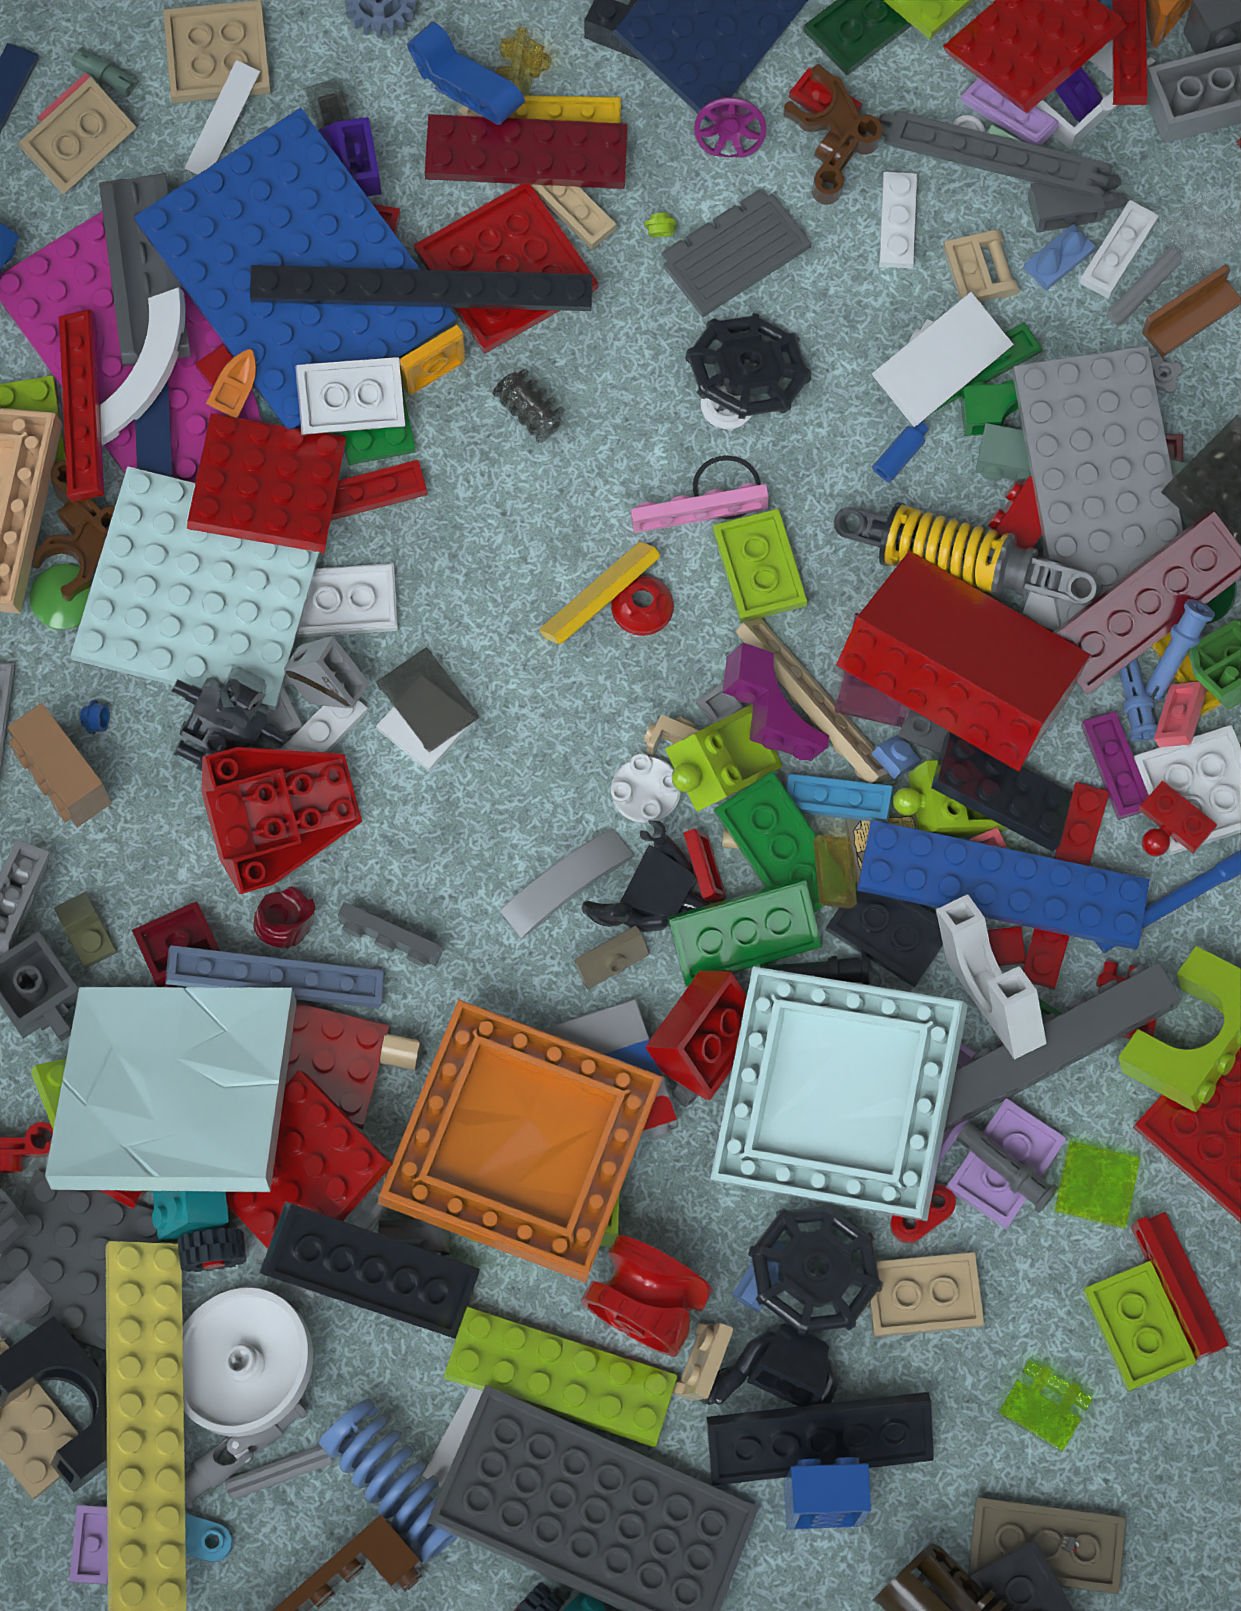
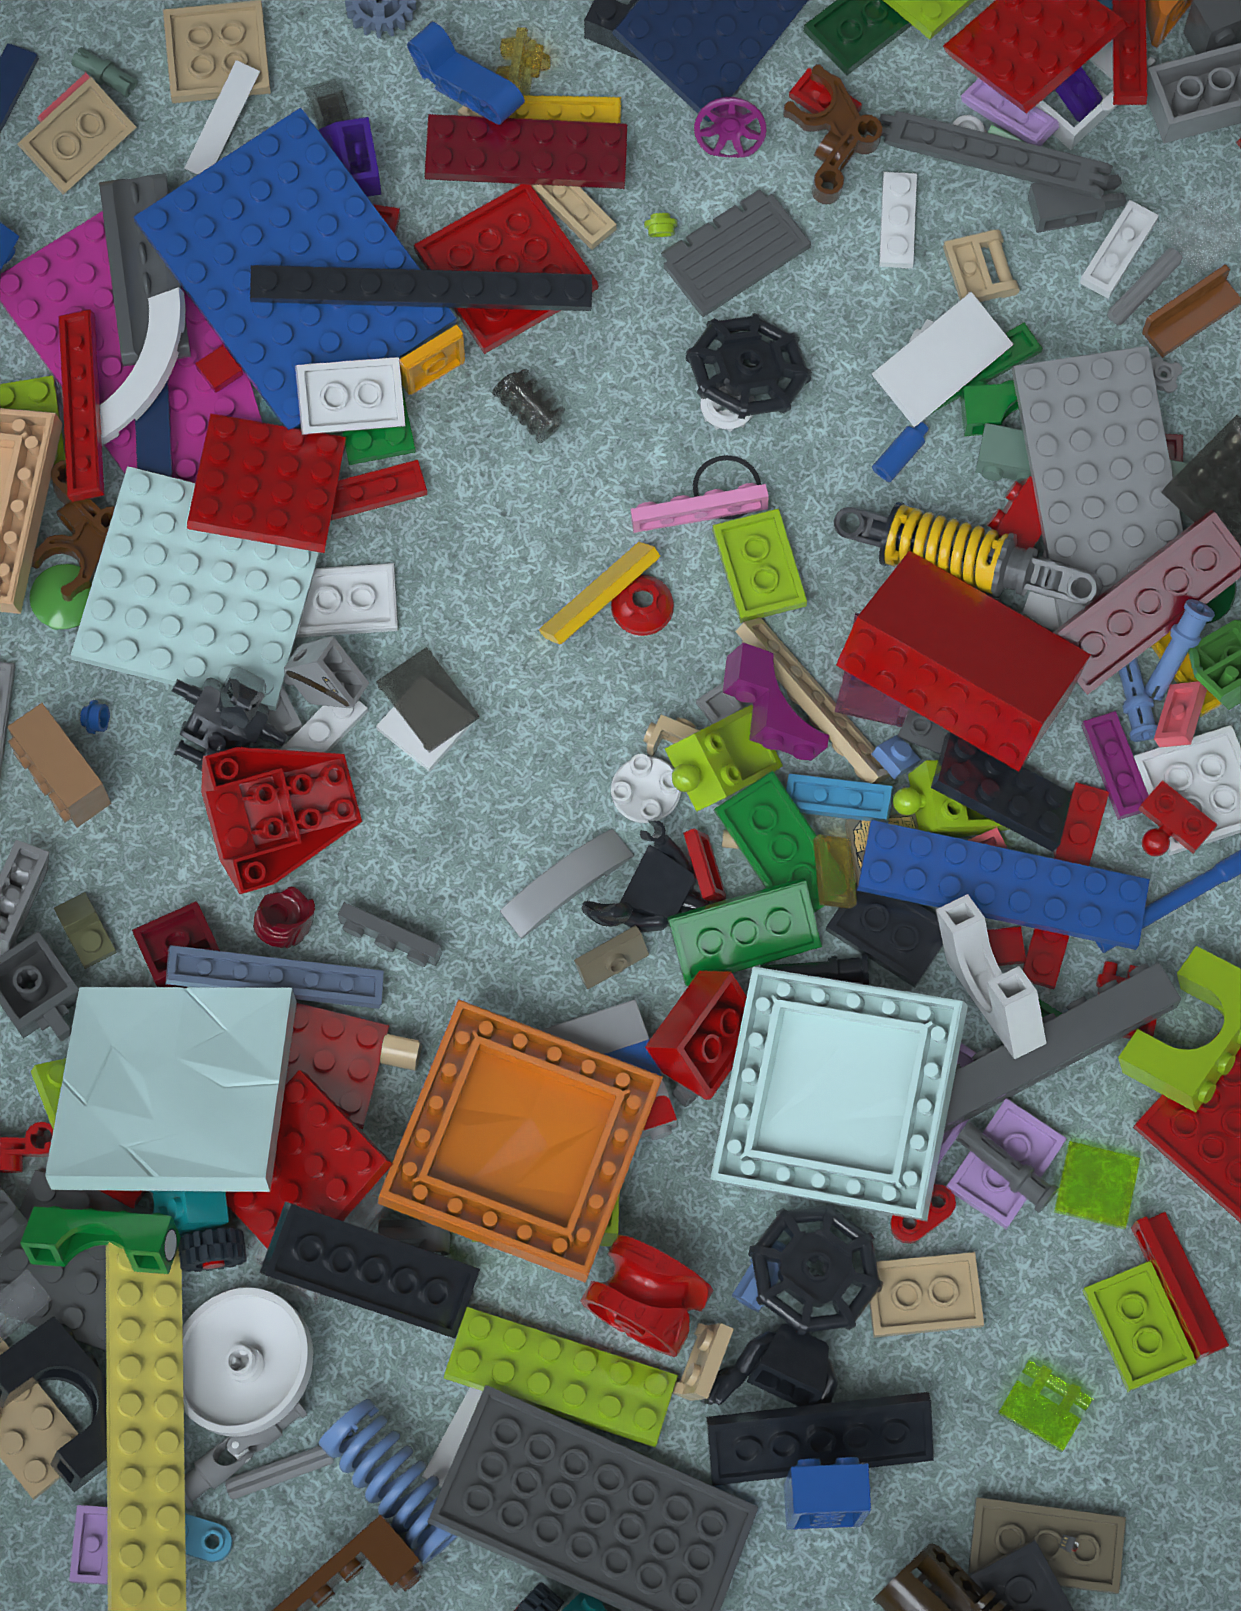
orange plate [206,349,256,418] -> none
medium blue tile [1023,224,1096,291] -> none
none -> green arch [20,1206,181,1274]

